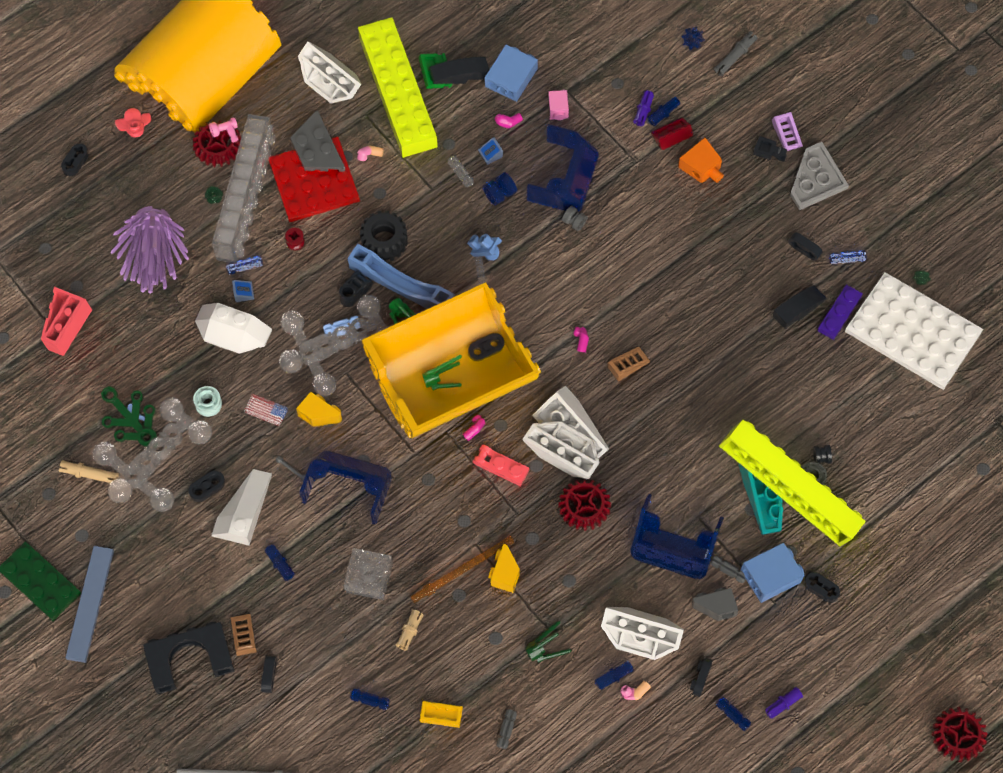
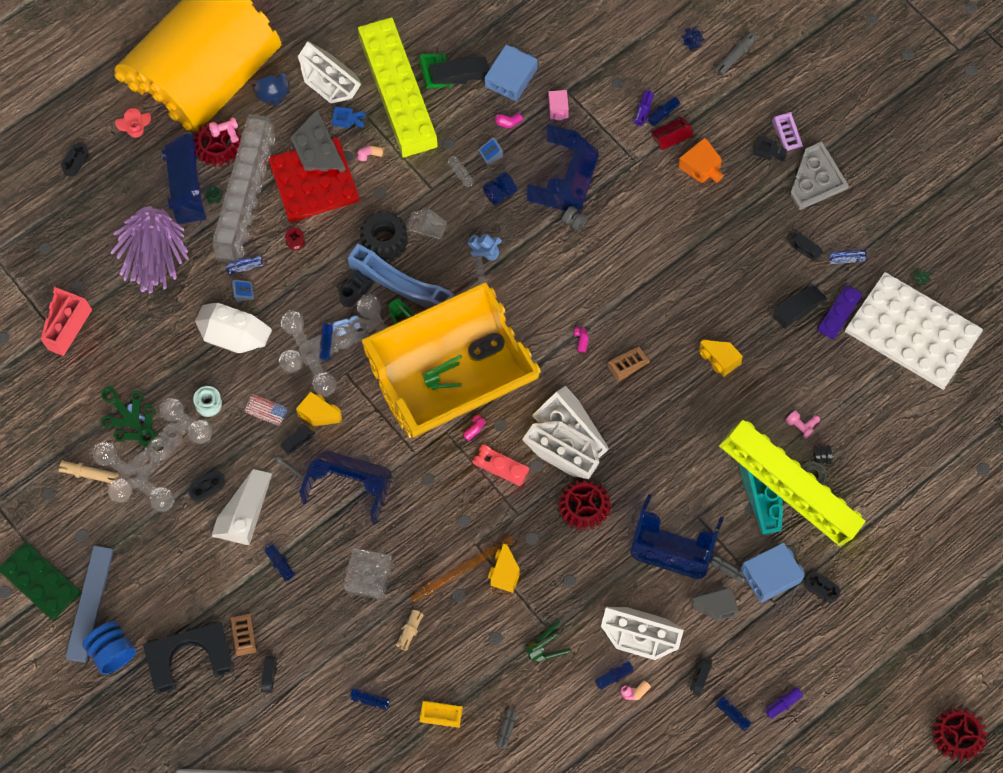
none -> blue wheel [82,621,136,675]
none -> clear blue windscreen [162,132,206,224]
none -> dark blue cylinder [252,73,290,105]
none -> black beam [281,424,316,454]
none -> clear blue axle [319,324,333,361]
none -> blue plate [332,107,366,128]
none -> clear slope [406,208,447,239]
none -> yellow slope [699,340,743,377]
none -> bright pink piece [785,410,820,439]

